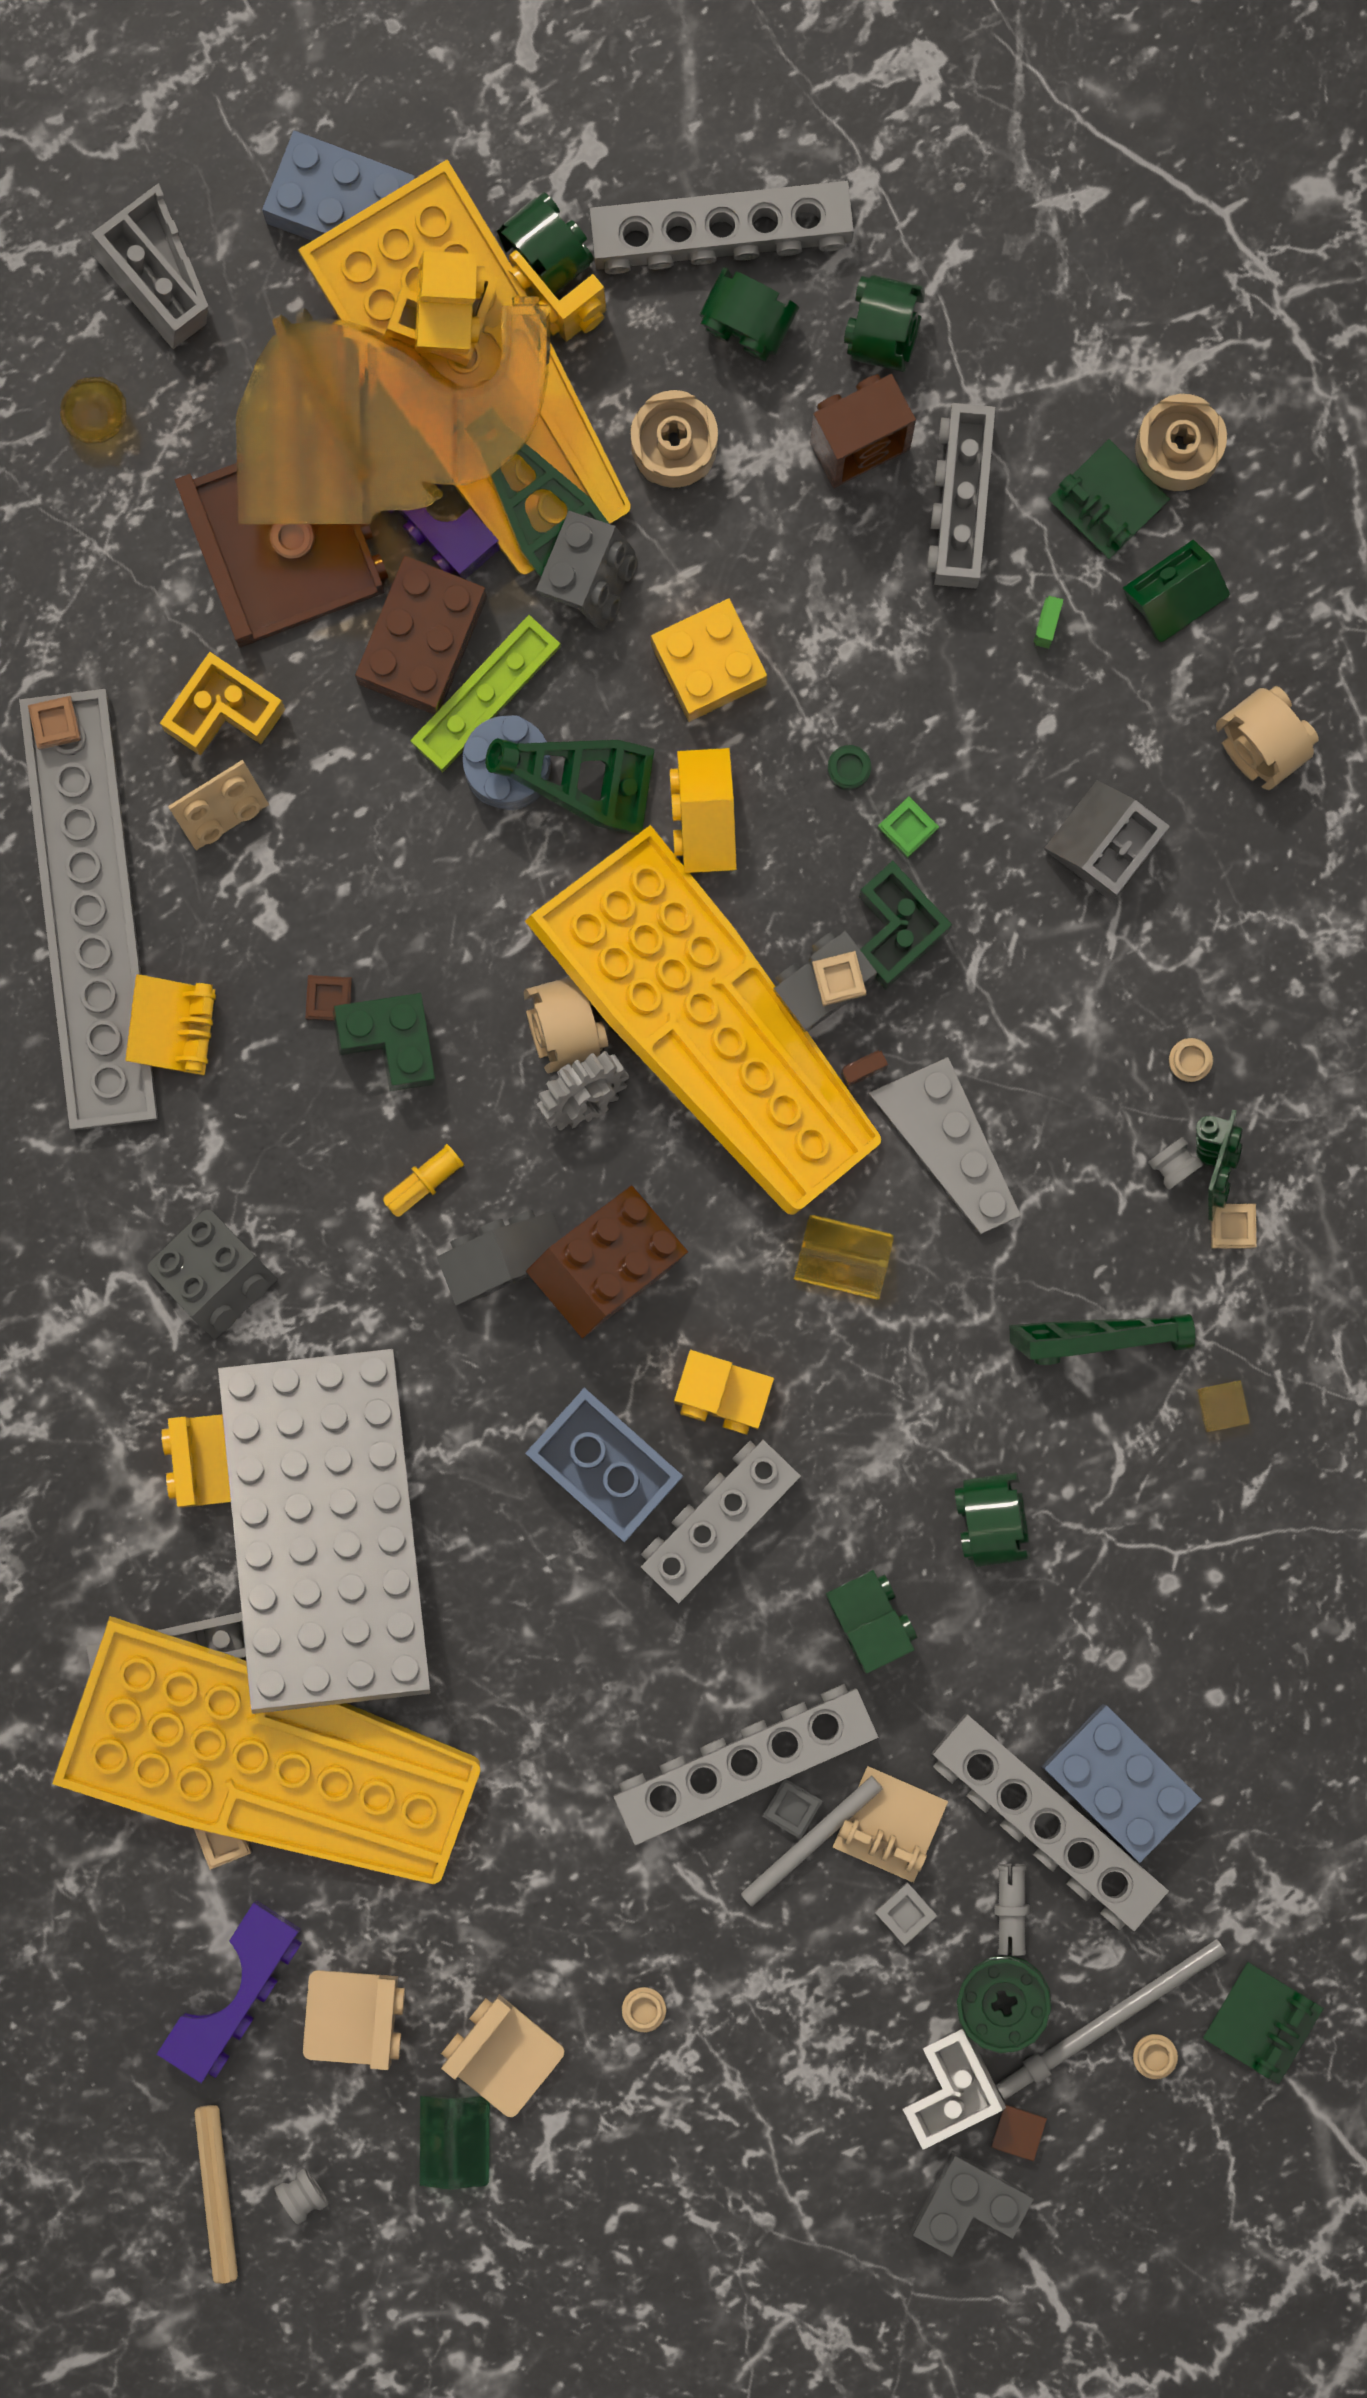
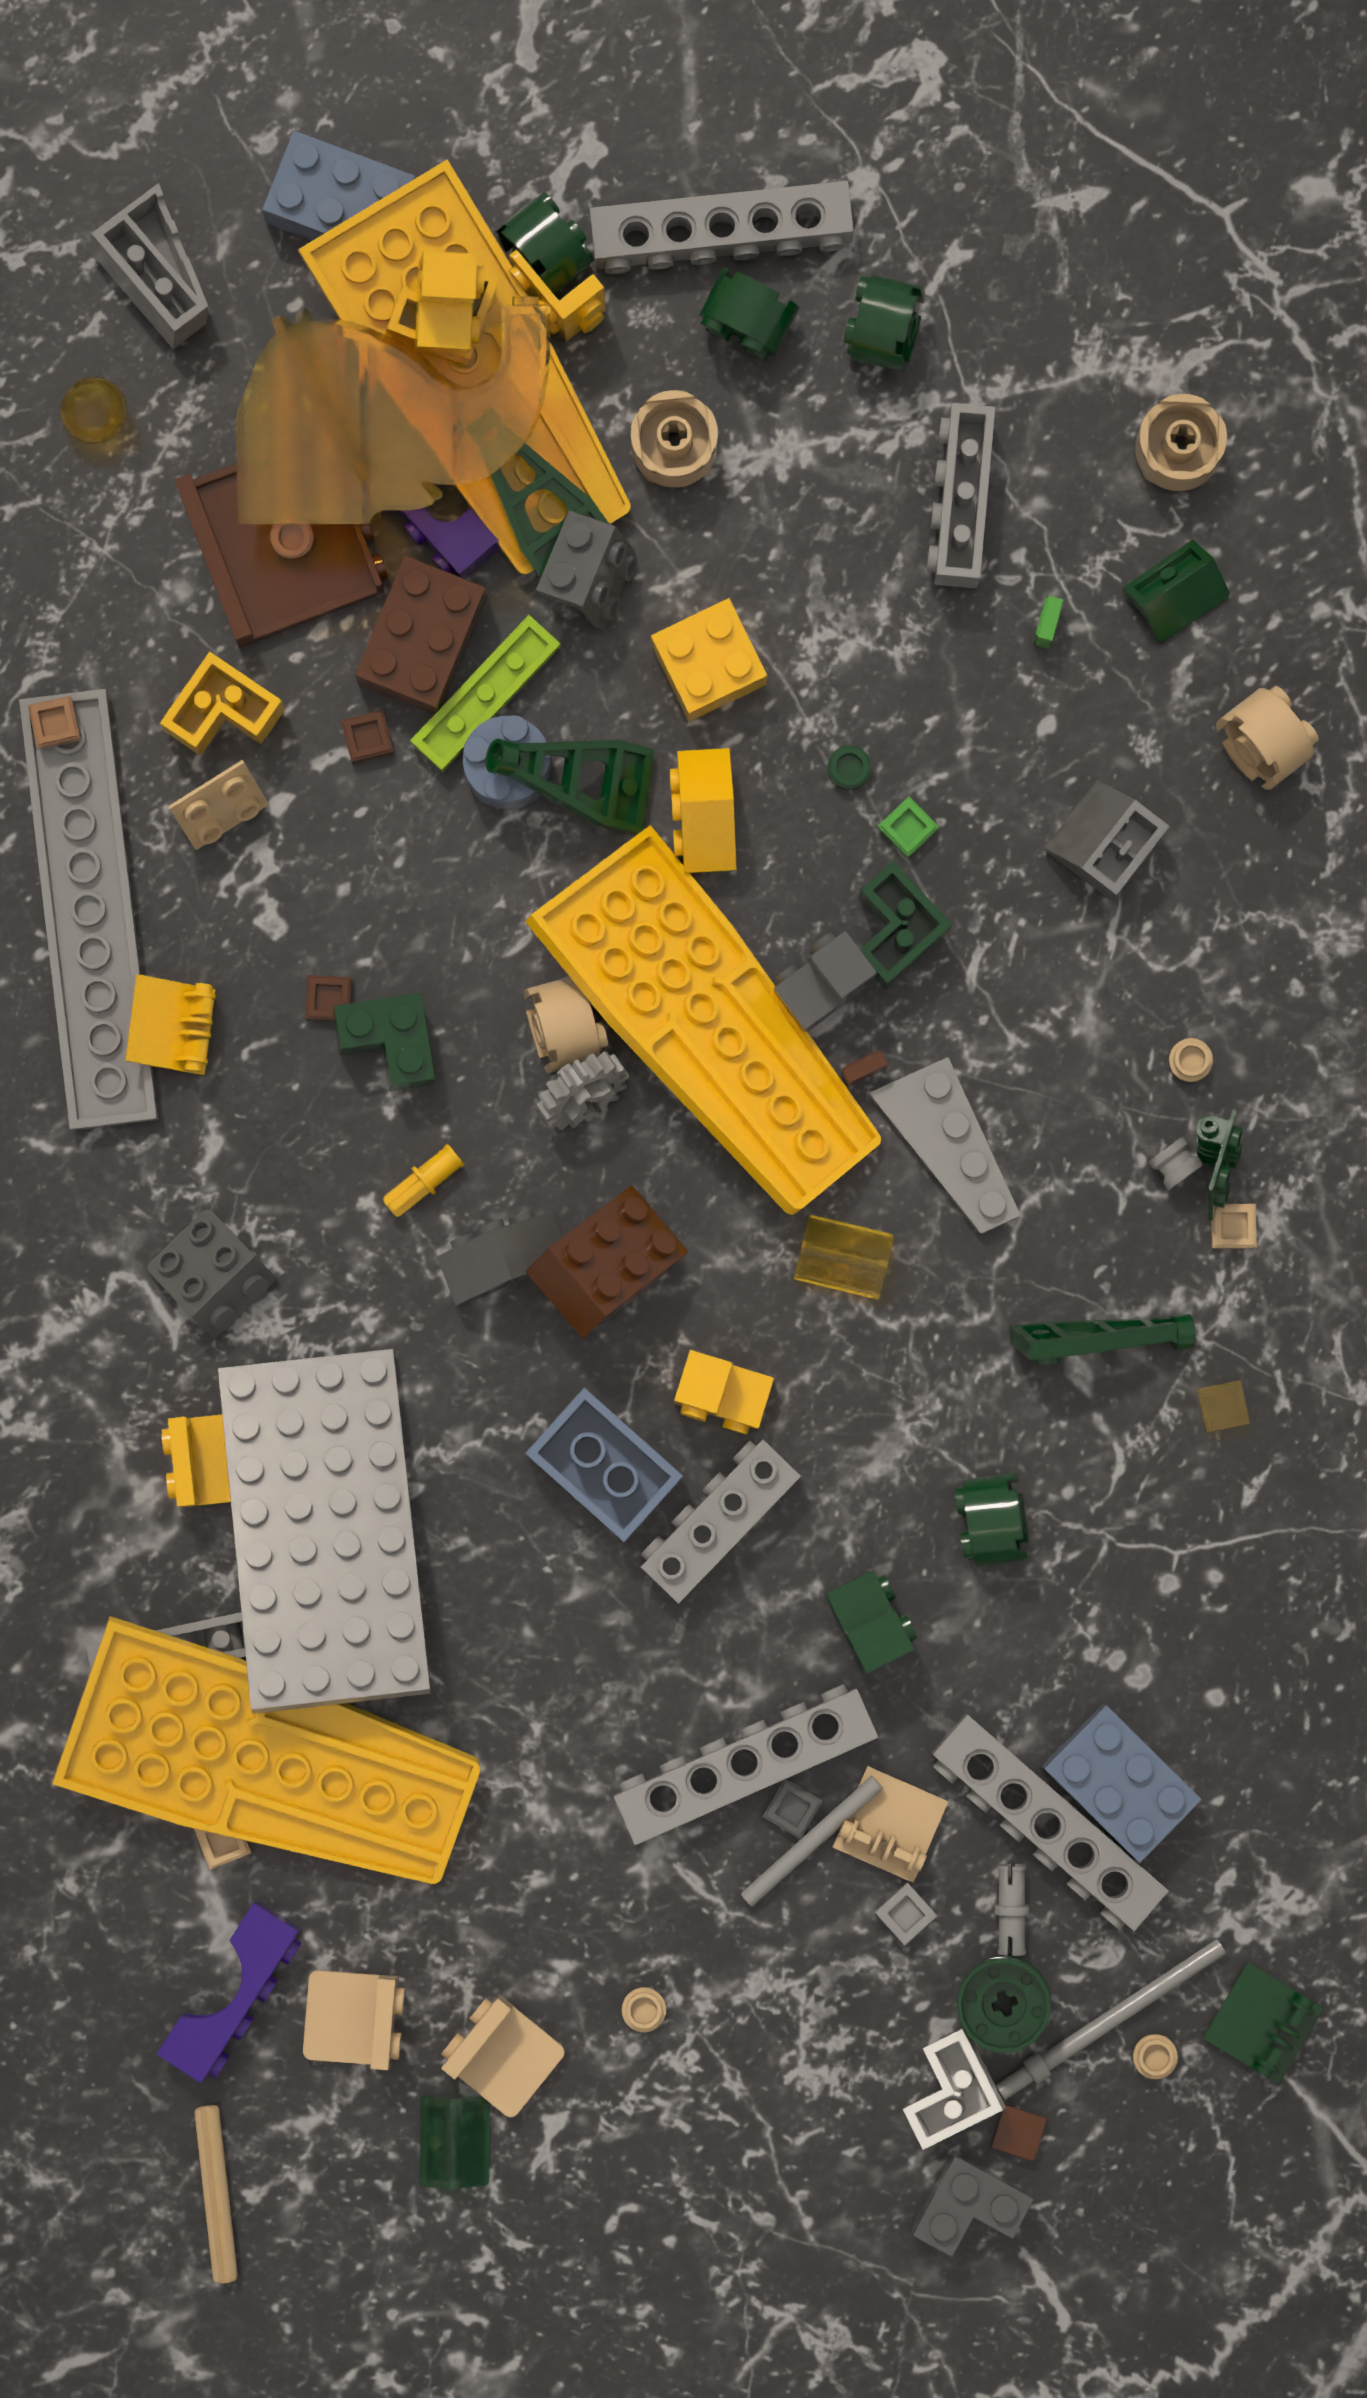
light grey wheel [274,2168,328,2225] -> none
reddish brown brick [810,374,916,488] -> none
tan tile [812,951,866,1006] -> none
dark green hinge [1048,439,1170,560] -> none
none -> reddish brown tile [341,710,394,764]

